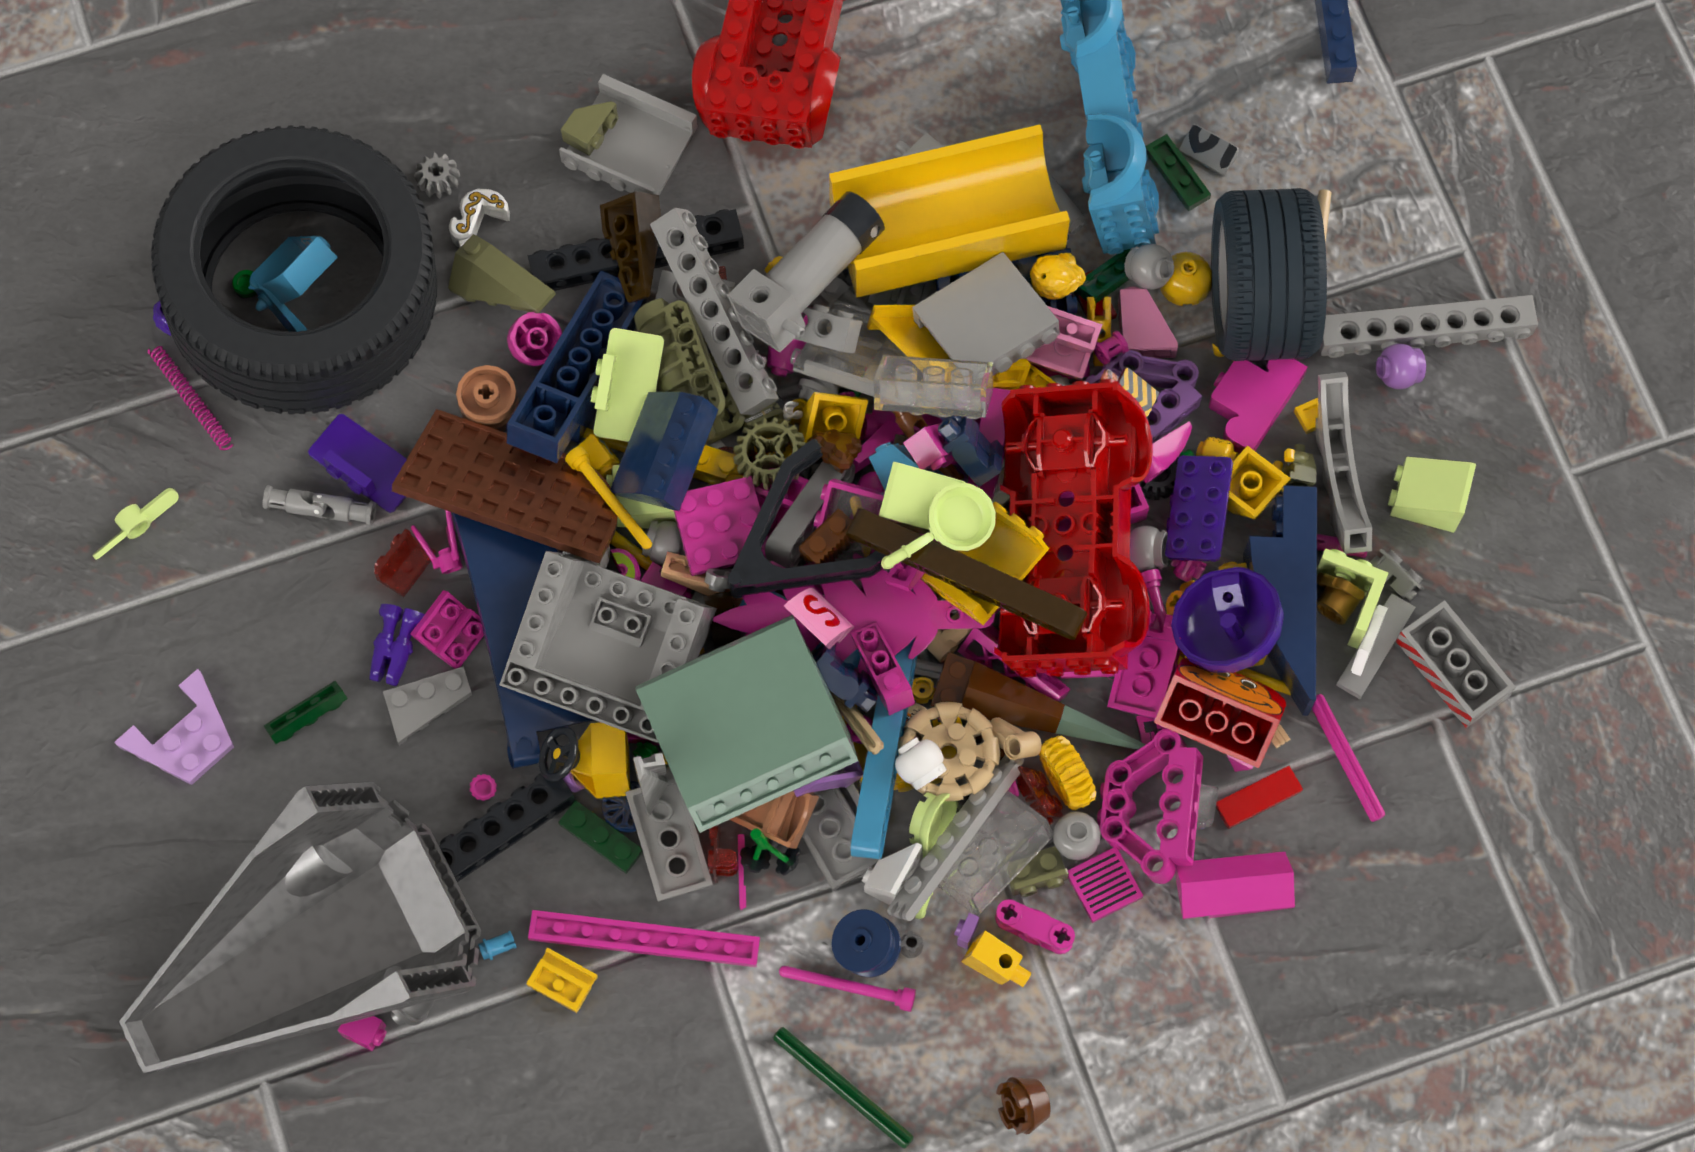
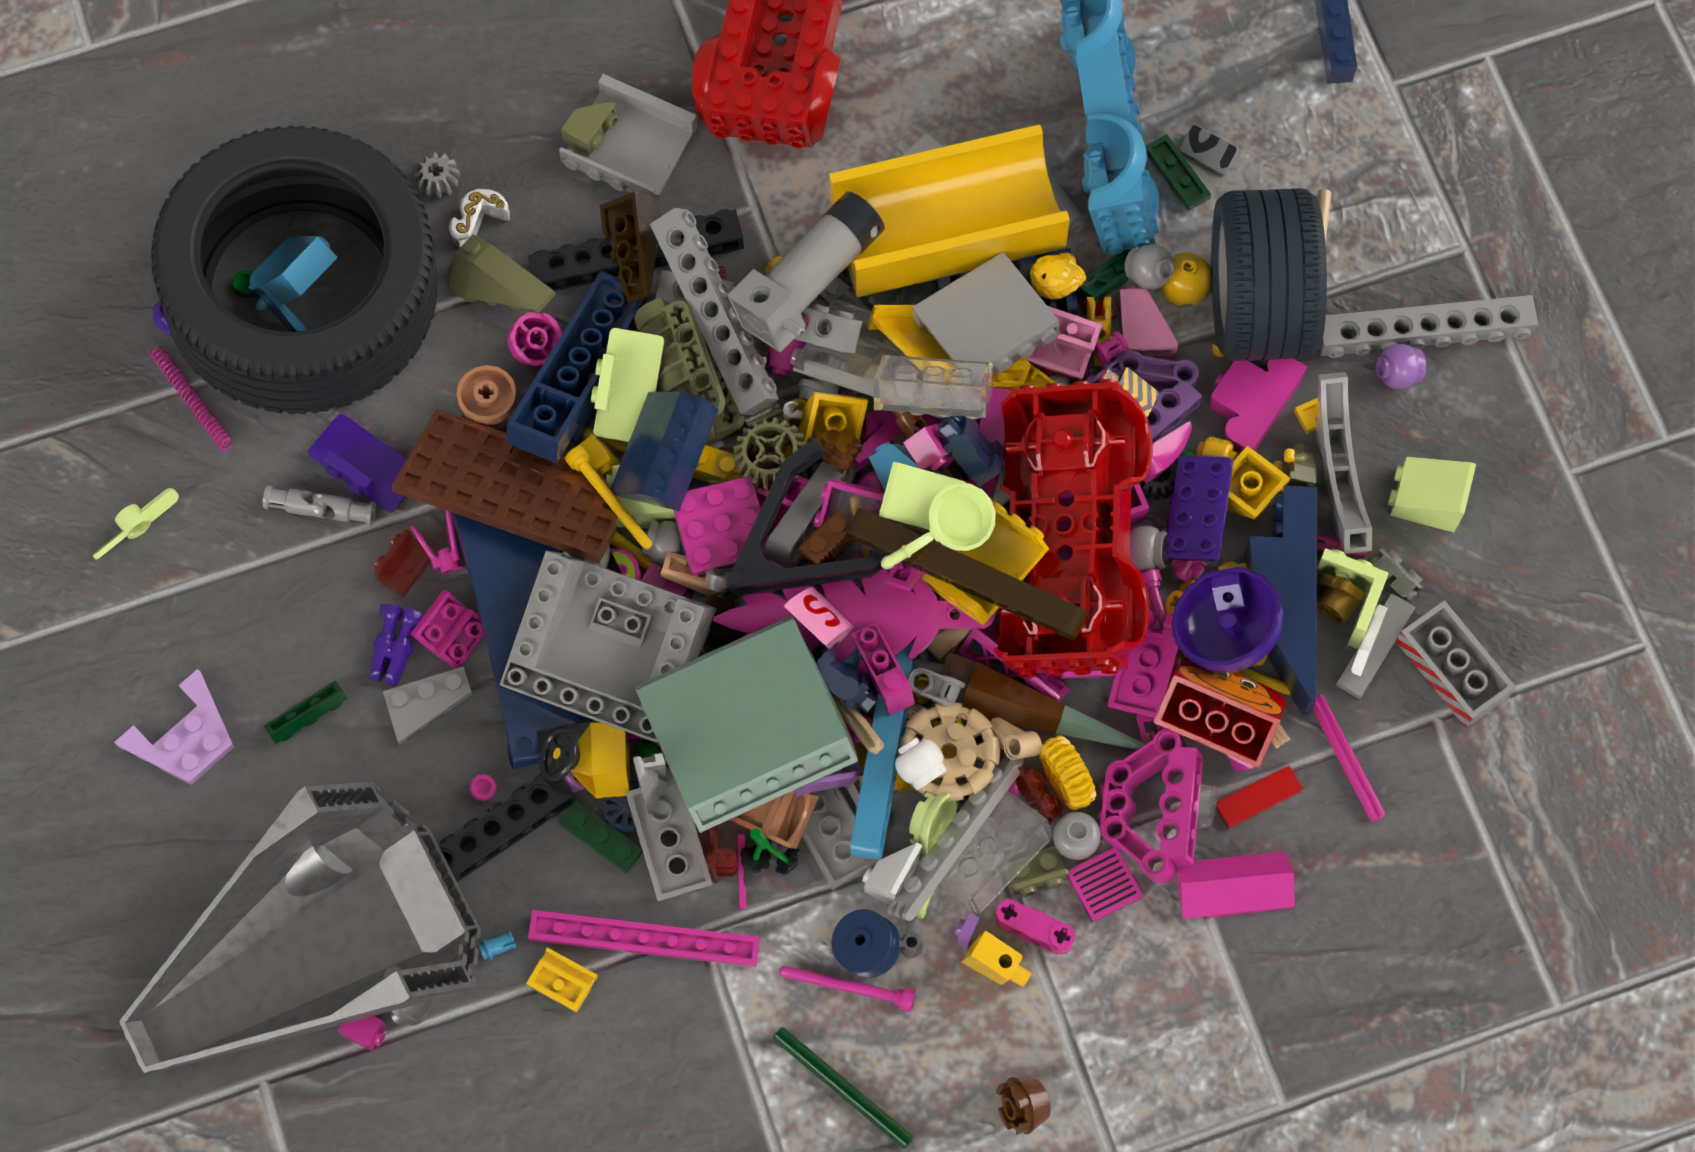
none -> light grey piece [908,668,965,707]

